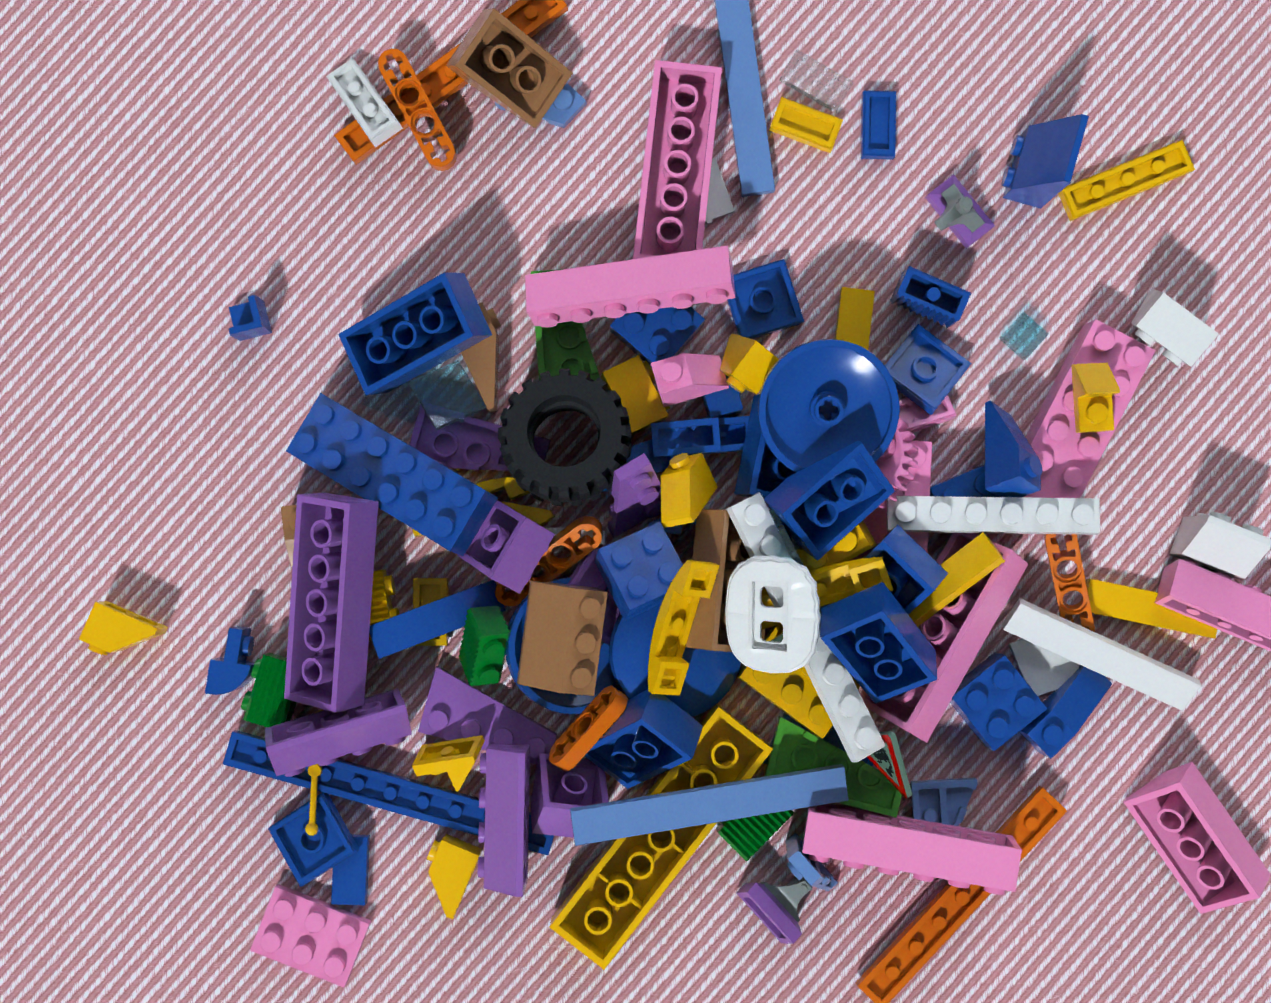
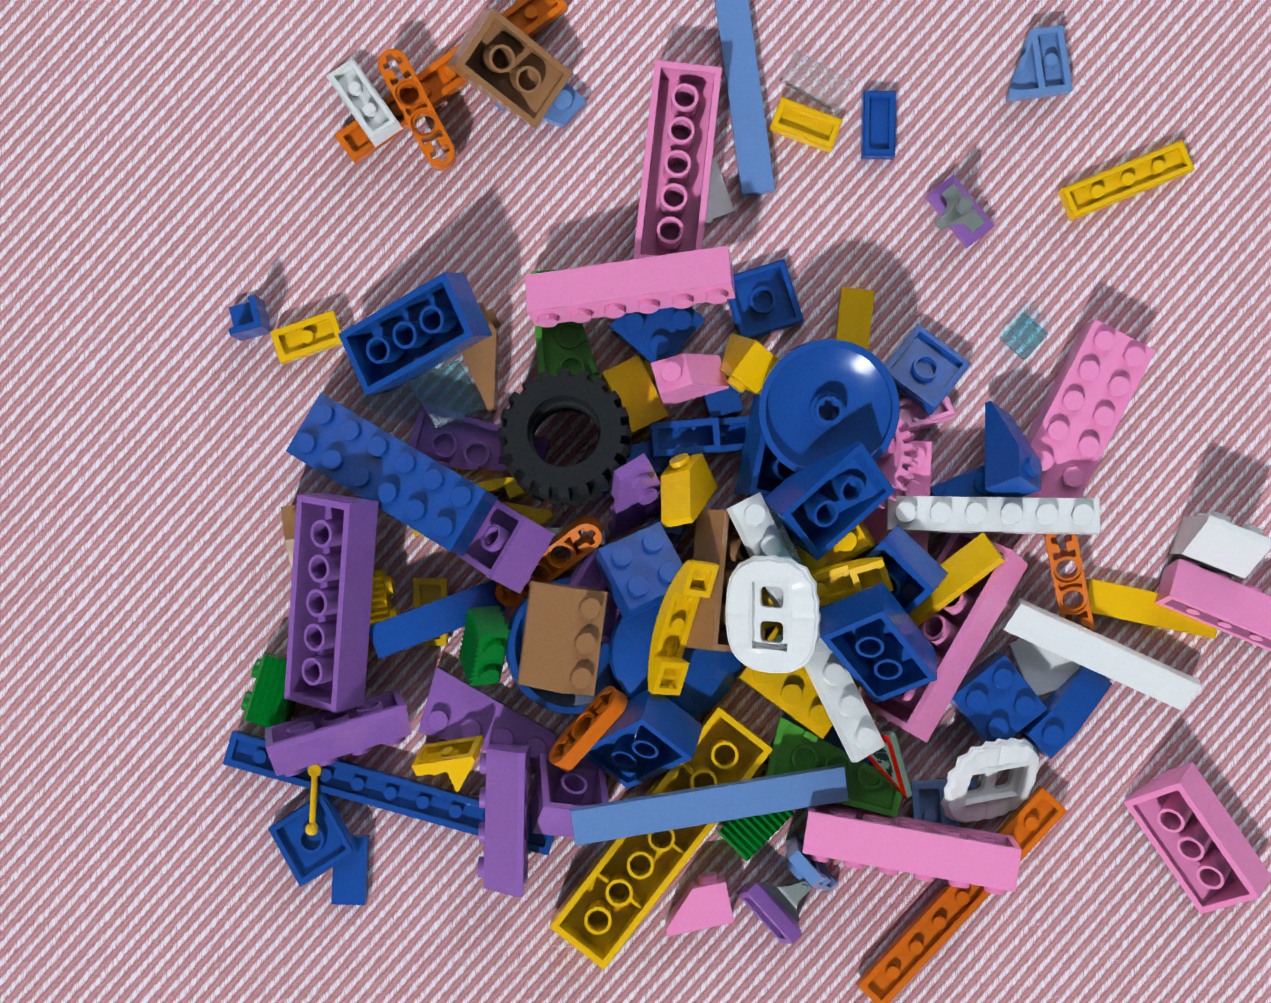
yellow slope [79,601,168,655] -> none
blue brick [205,626,255,695] -> none
bright pink plate [250,884,372,988] -> none
yellow slope [427,834,483,920] -> none
blue brick [890,266,971,328] -> none
blue slope [1001,114,1089,209] -> none
yellow slope [1071,362,1120,433] -> none
white slope [1131,289,1219,367] -> none
none -> yellow plate [270,310,343,365]
none -> bright pink slope [665,872,734,937]
none -> white piece [940,737,1039,823]
none -> medium blue wing [1005,25,1073,102]

